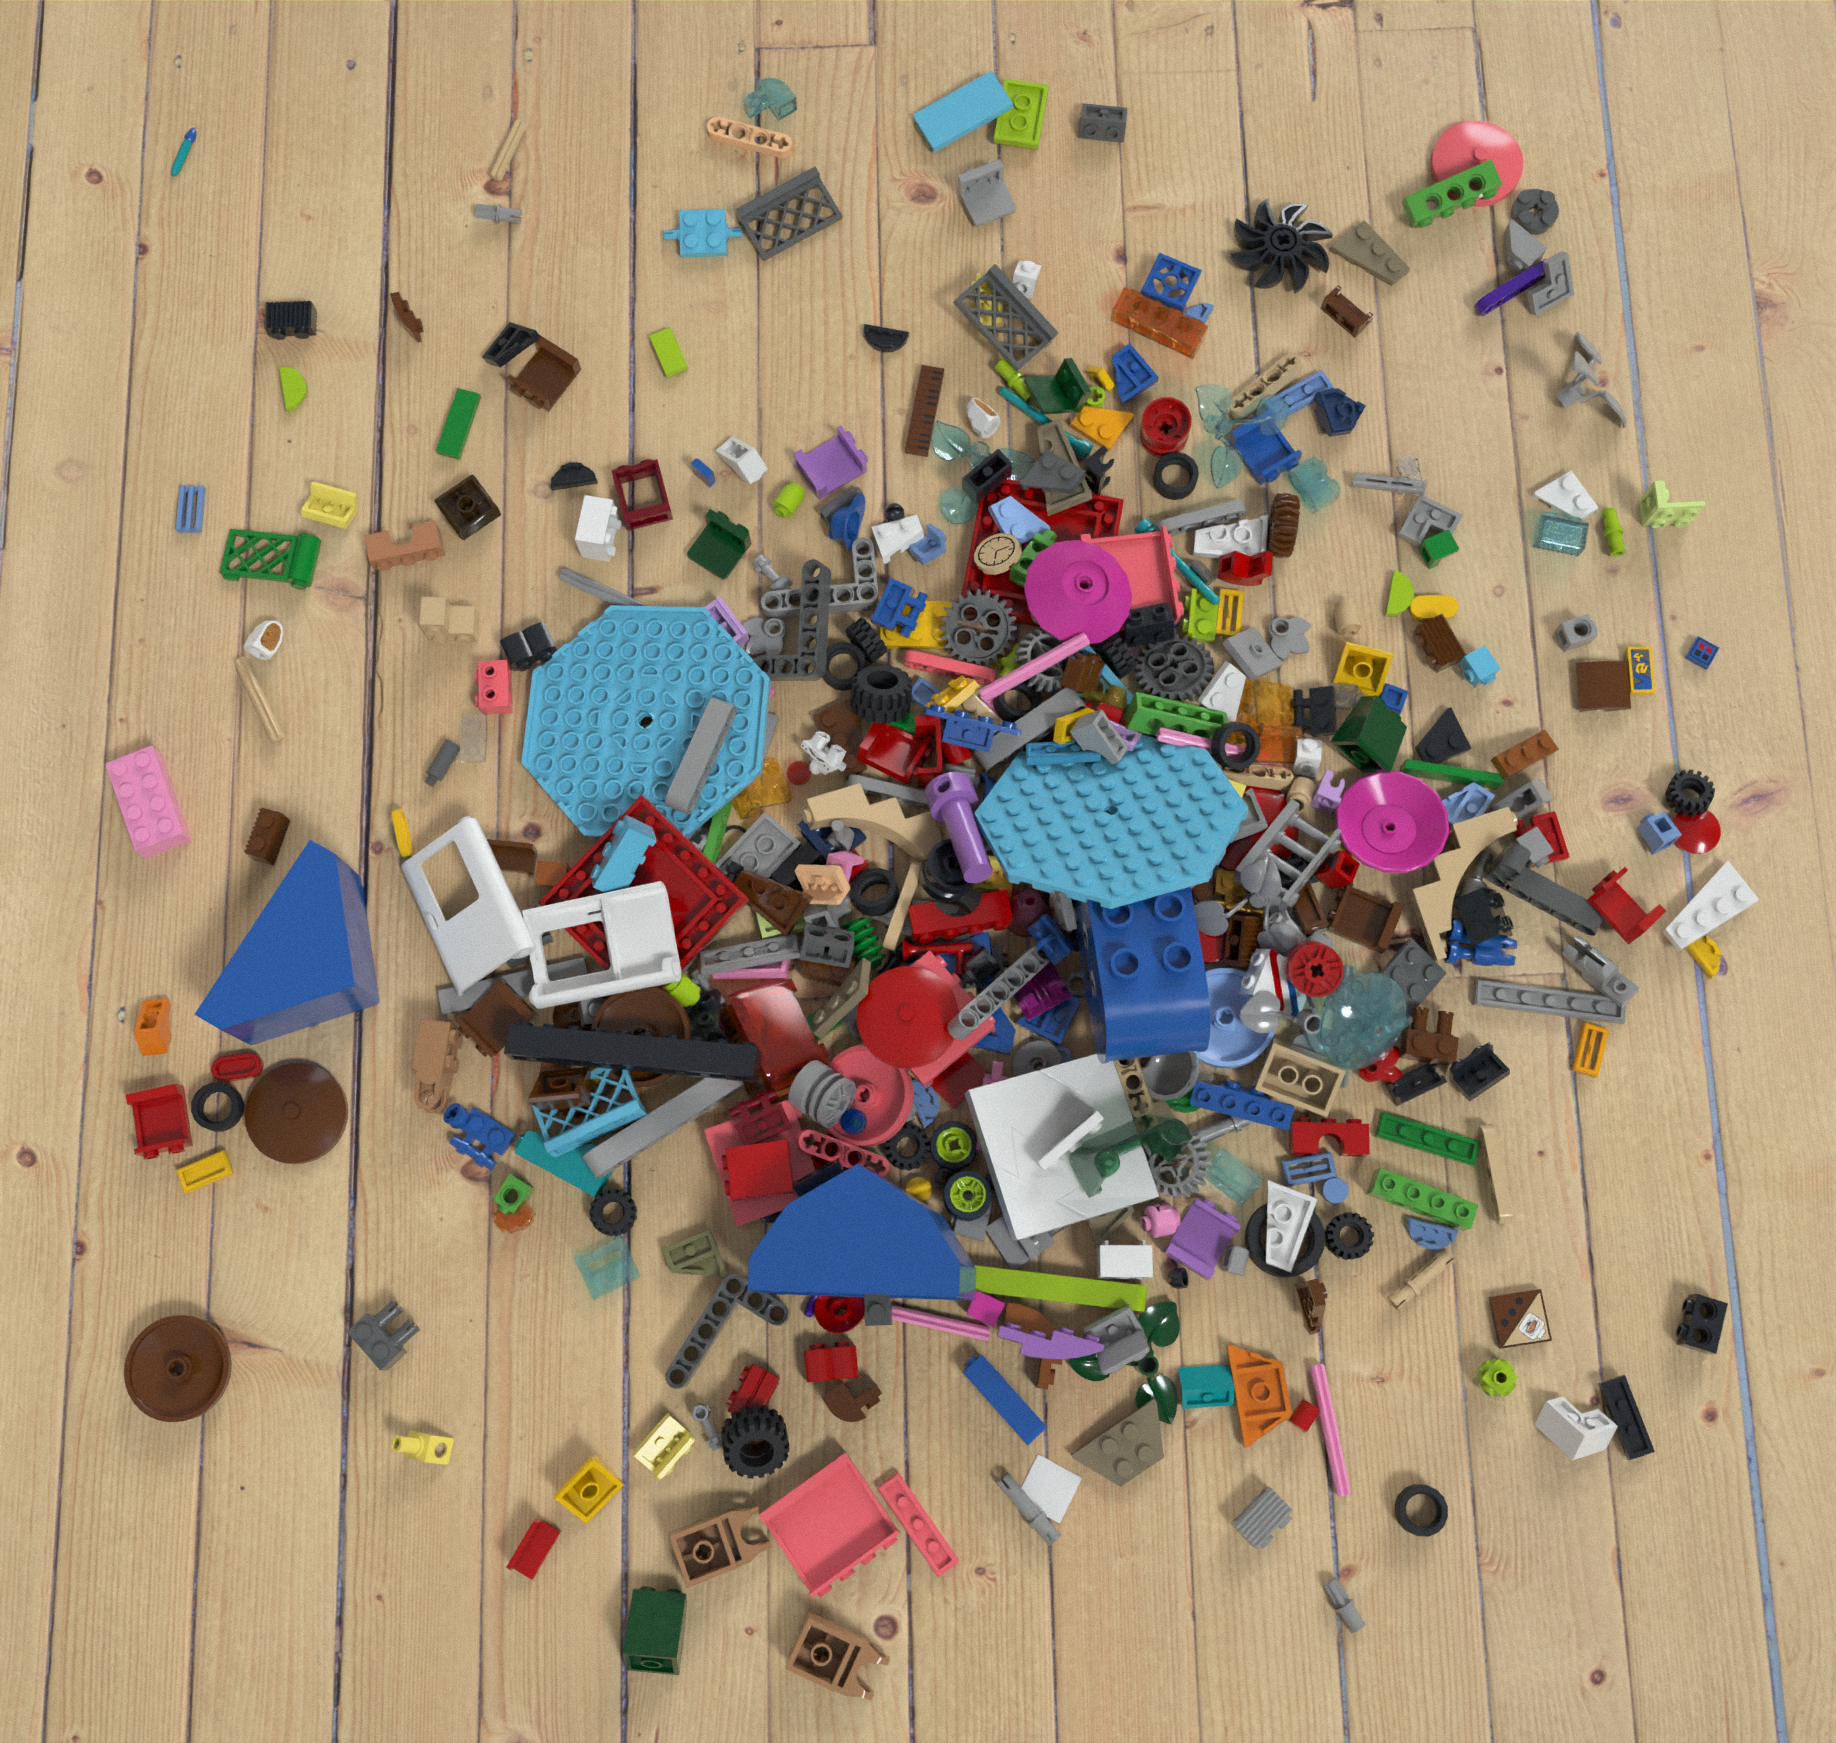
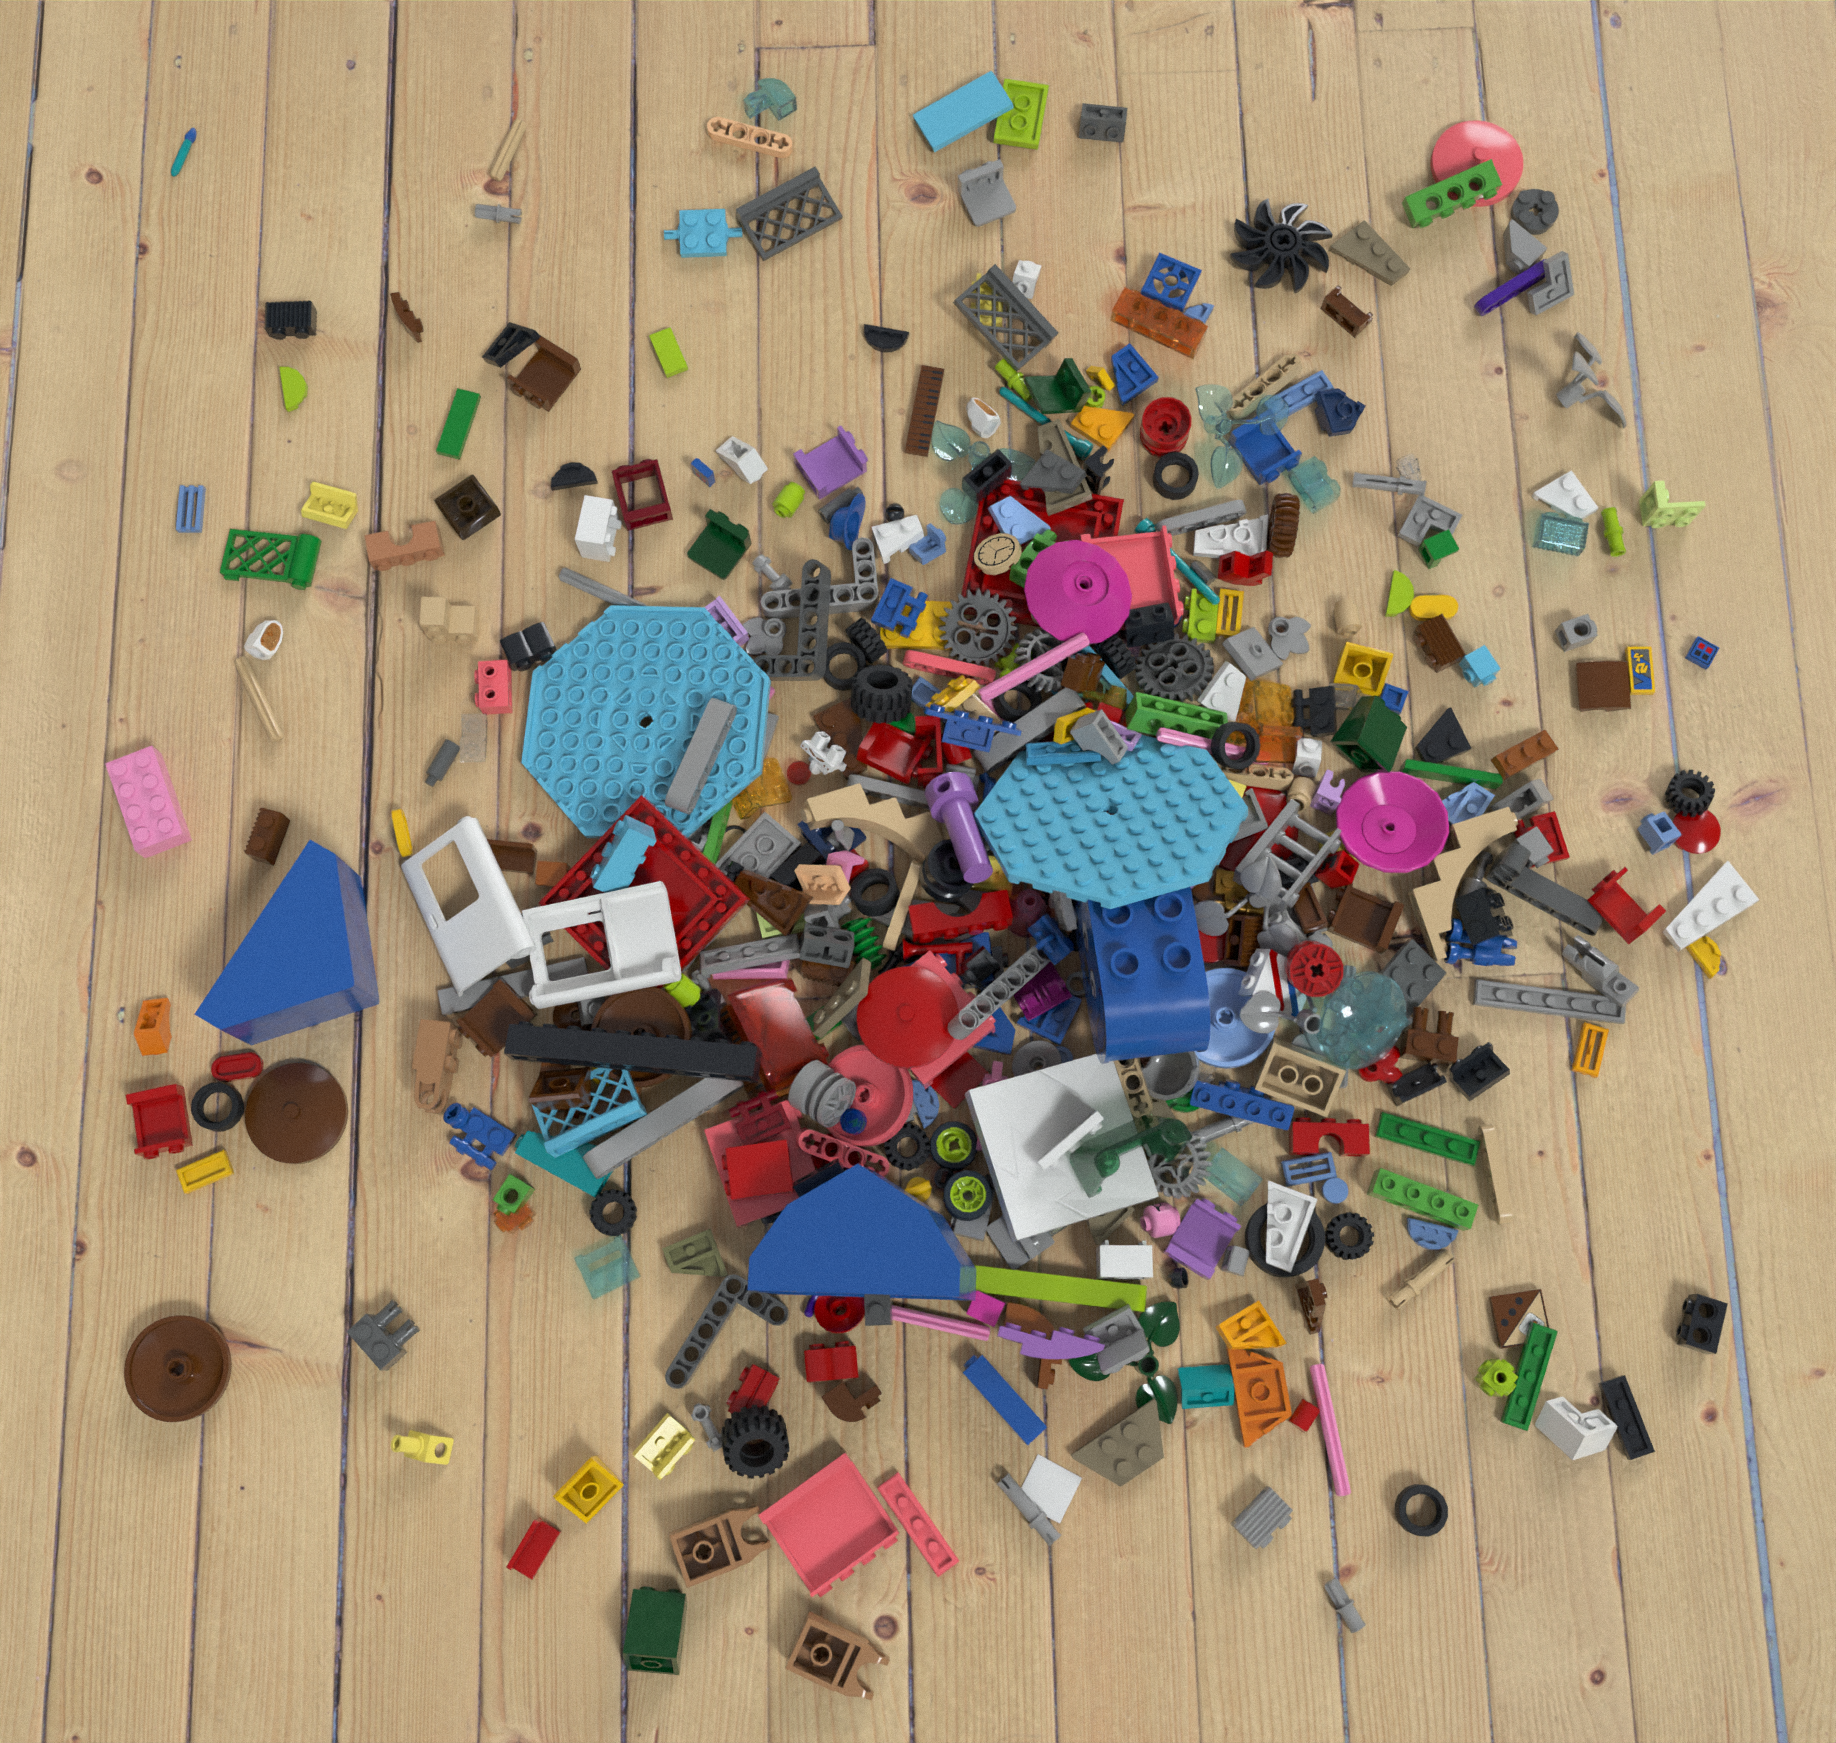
none -> light orange wing [1215,1300,1286,1350]
none -> green tile [1500,1322,1558,1431]

